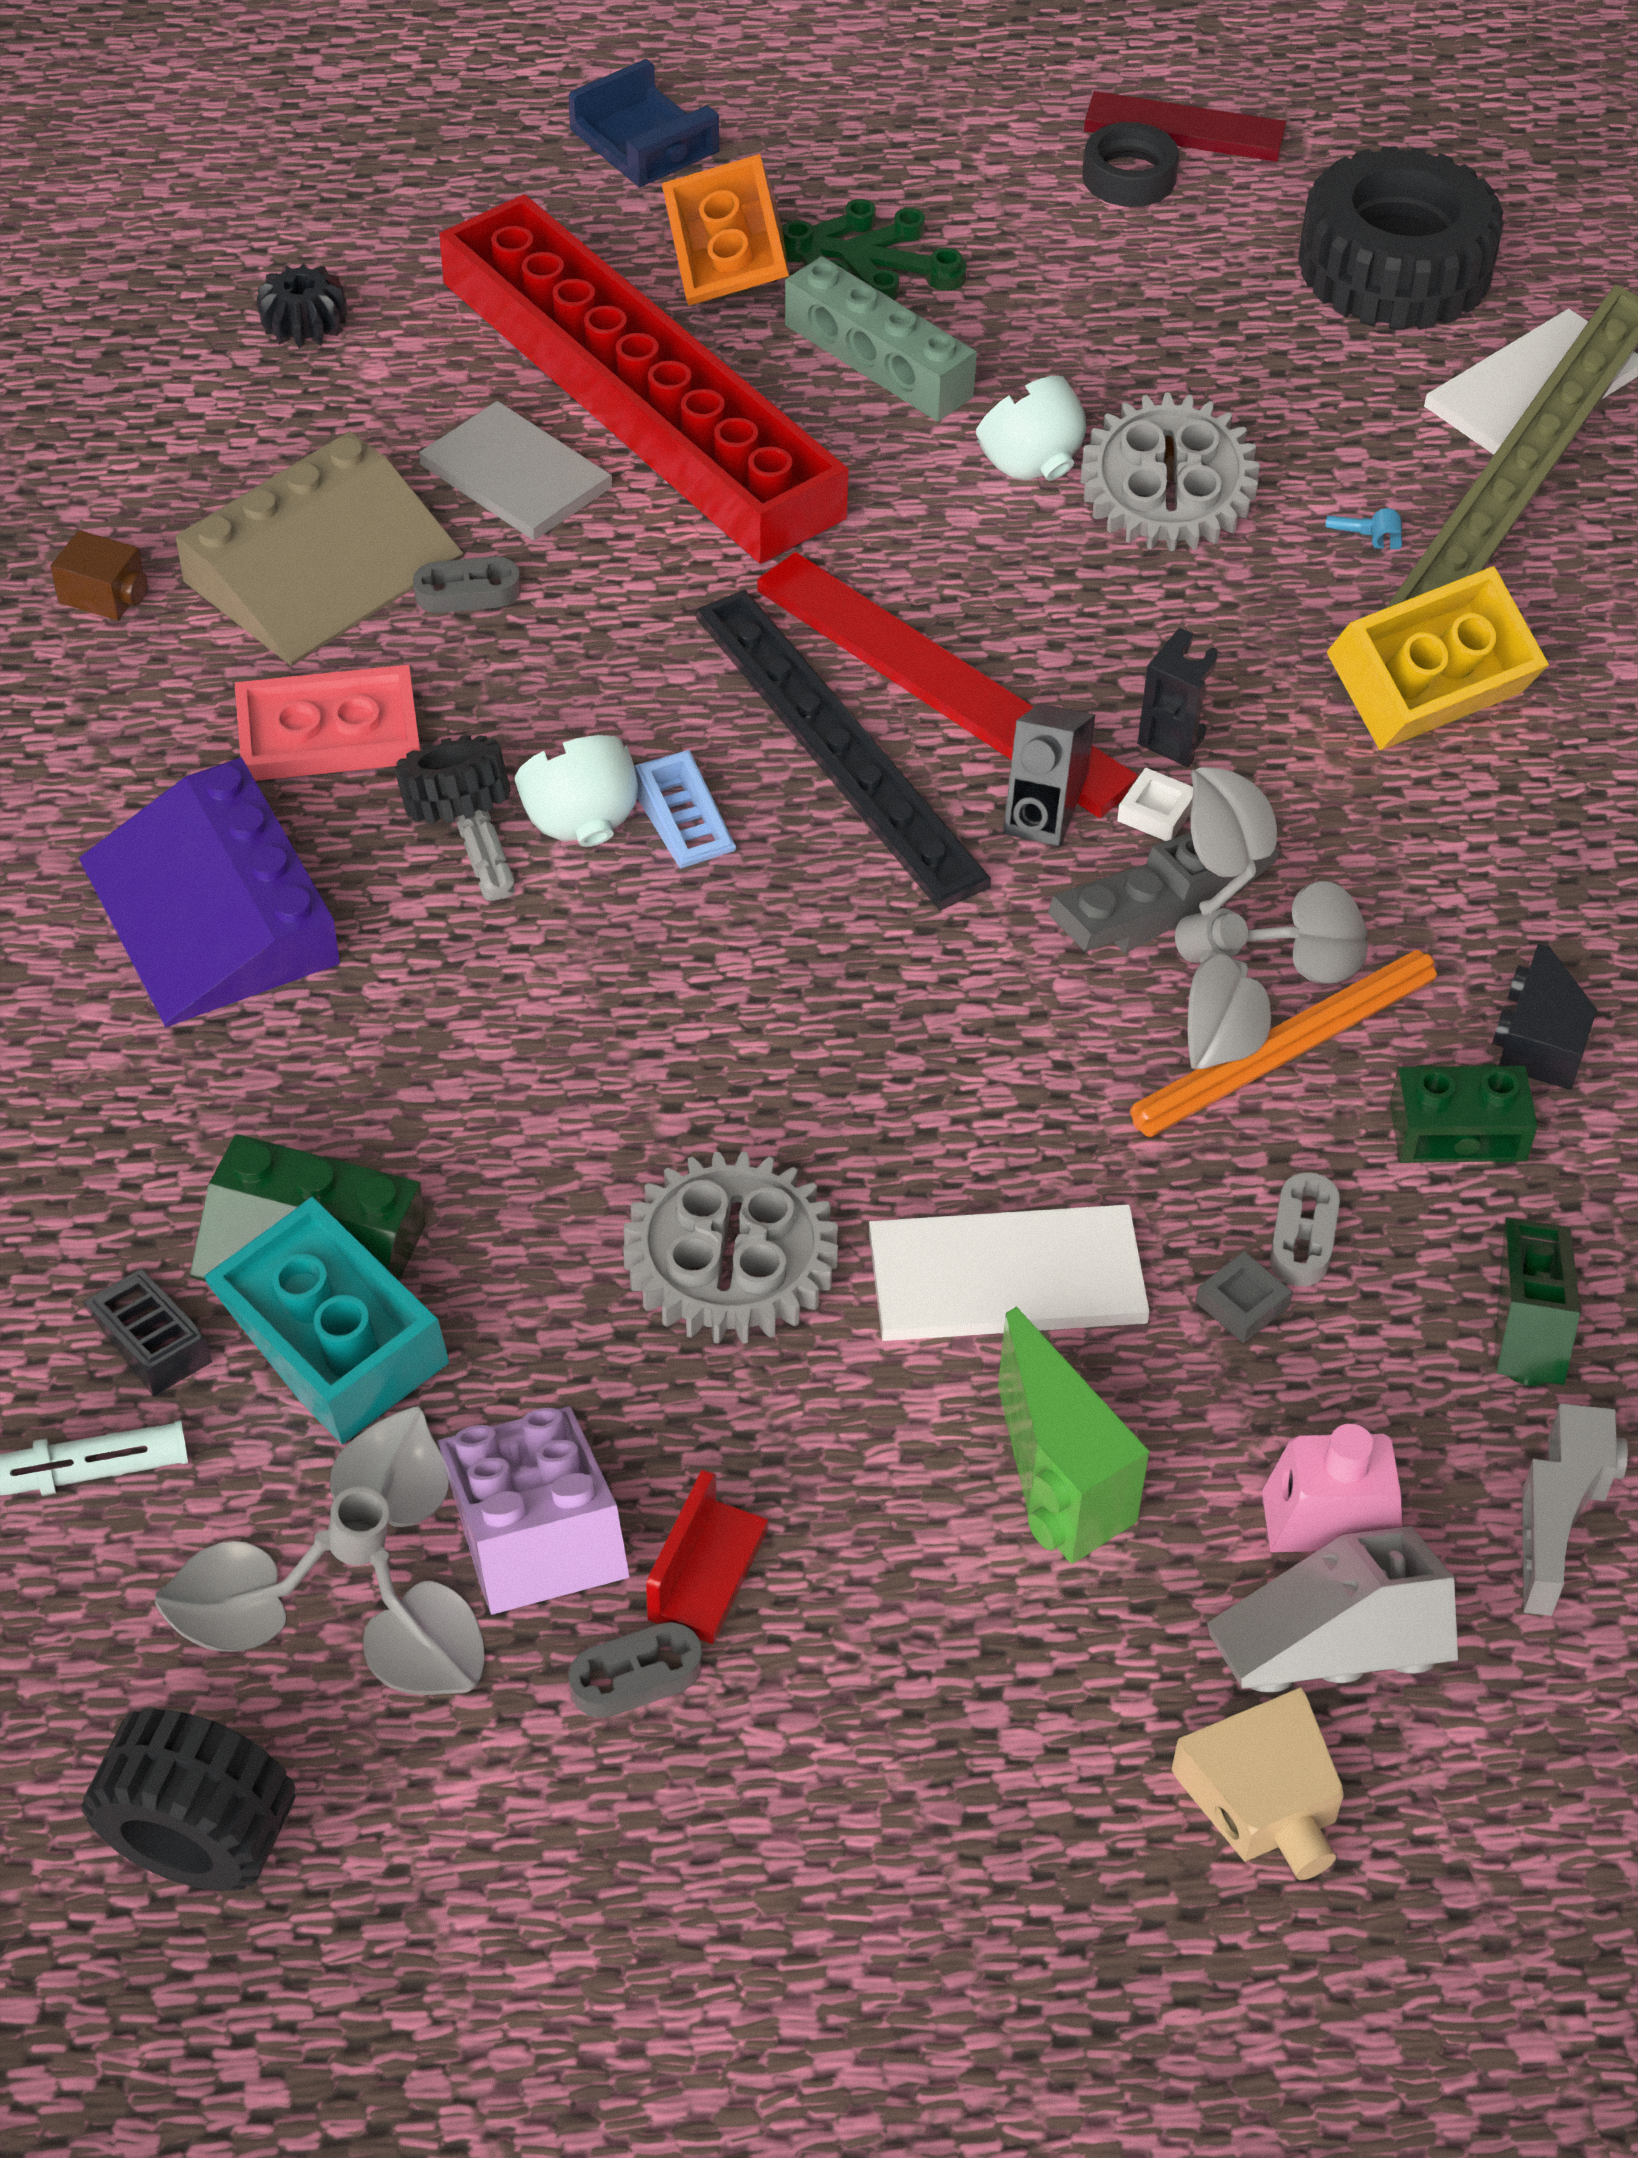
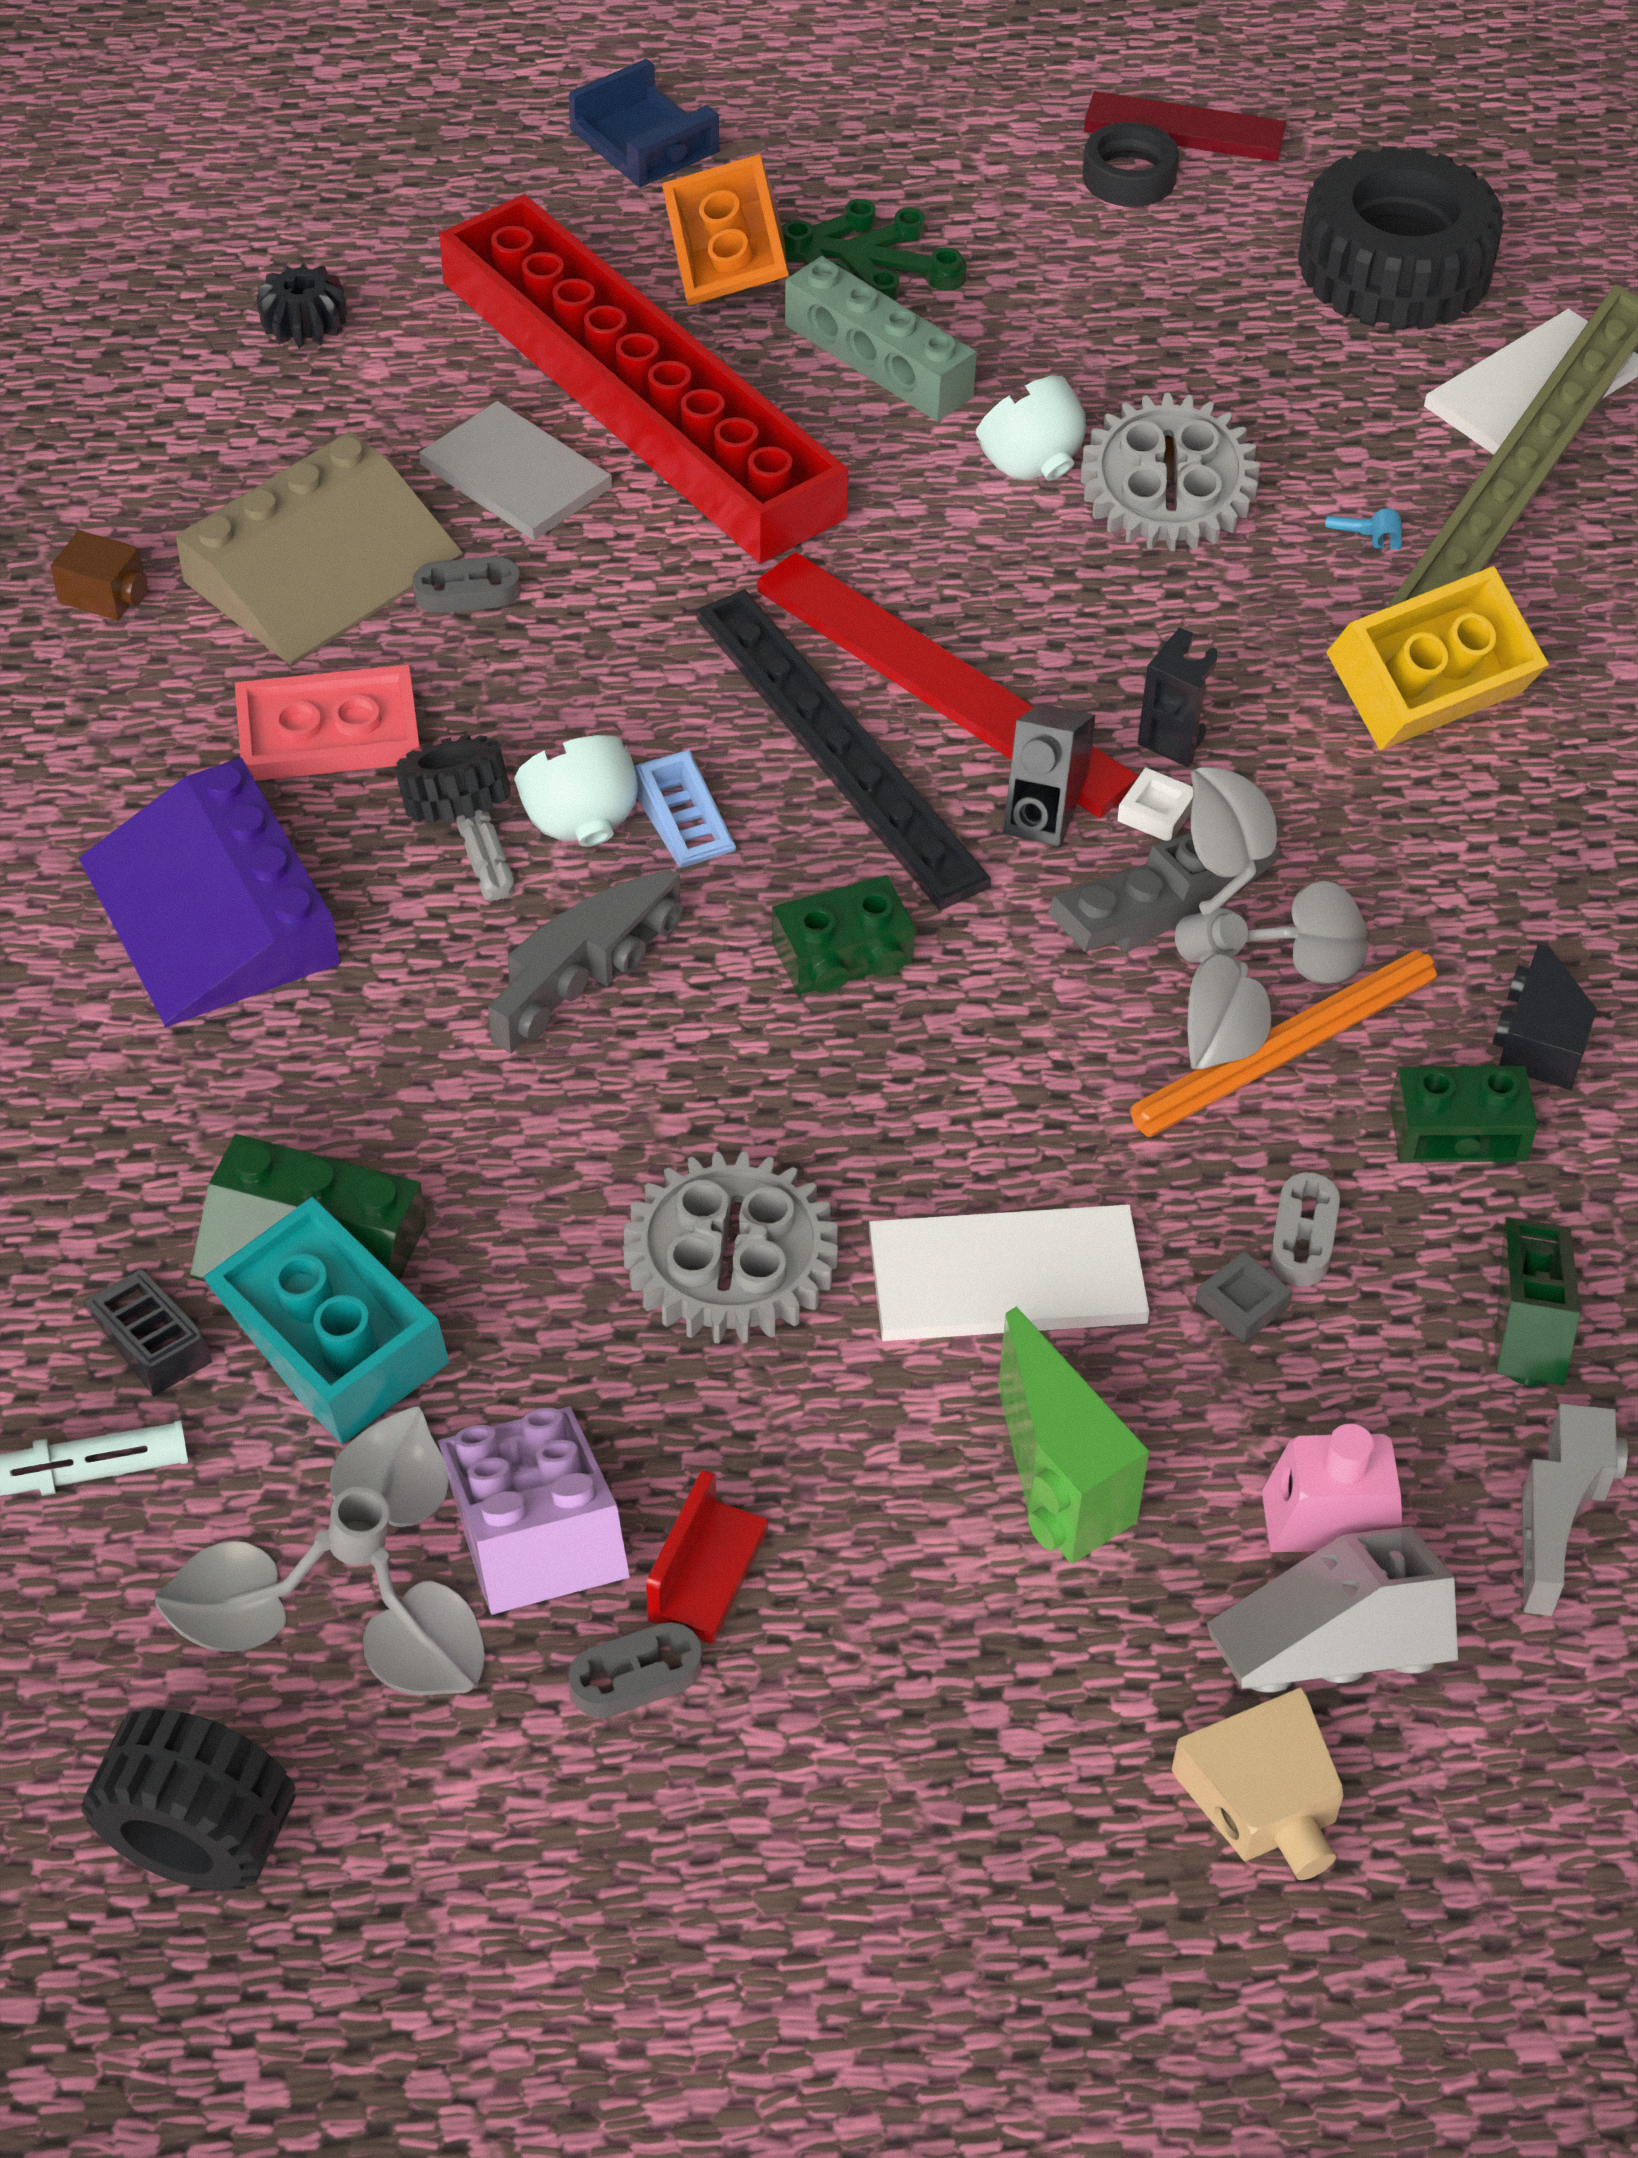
none -> dark grey slope [488,870,683,1053]
none -> dark green brick [772,875,915,995]

